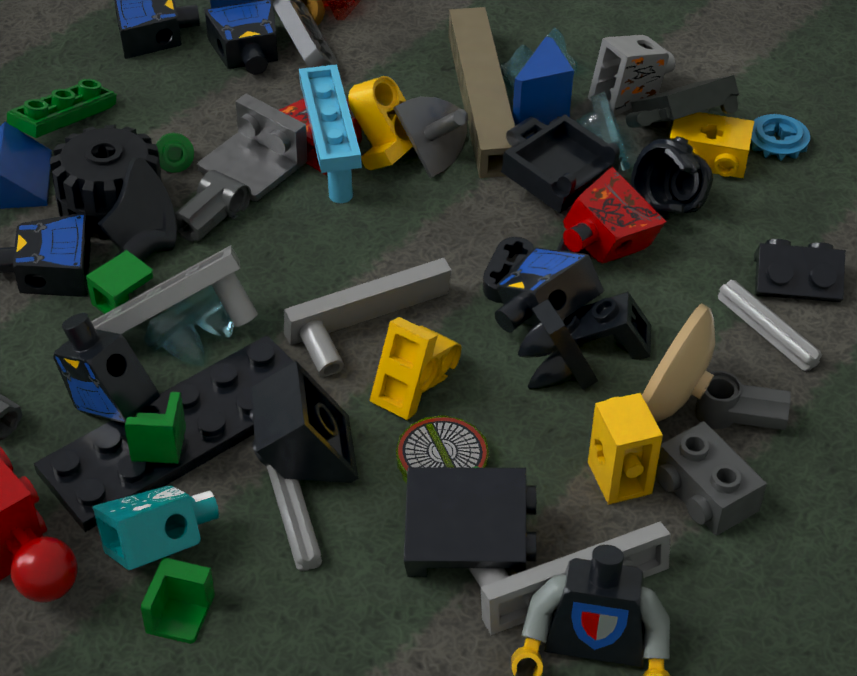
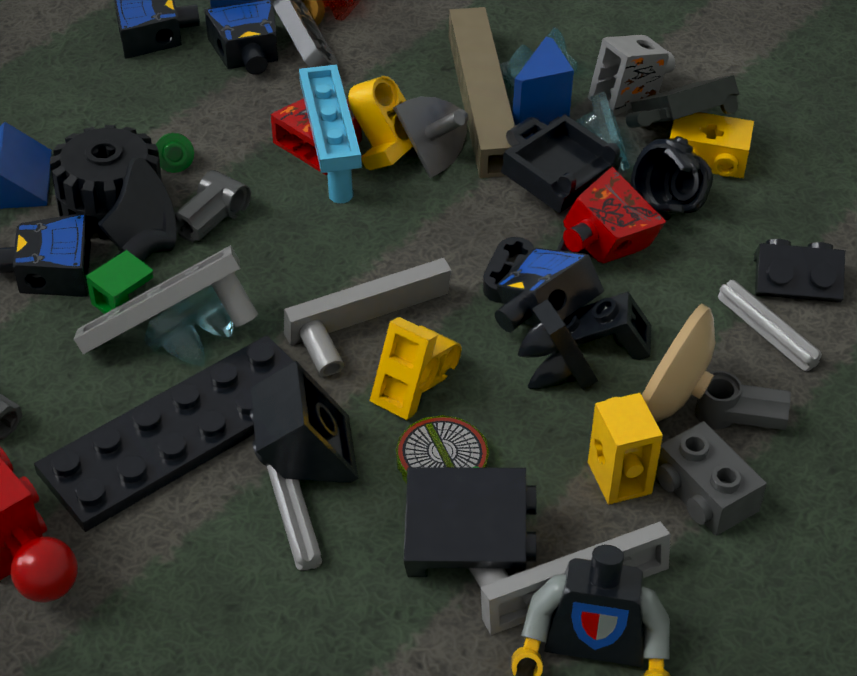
green tile [7,79,117,138] -> none
black torso [53,313,161,423] -> none
teal torso [92,486,219,570] -> none
green panel [125,392,186,464] -> none
green panel [141,557,215,644] -> none
flat silver bracket [197,94,308,201] -> none
dark azure gear [751,114,810,161] -> none

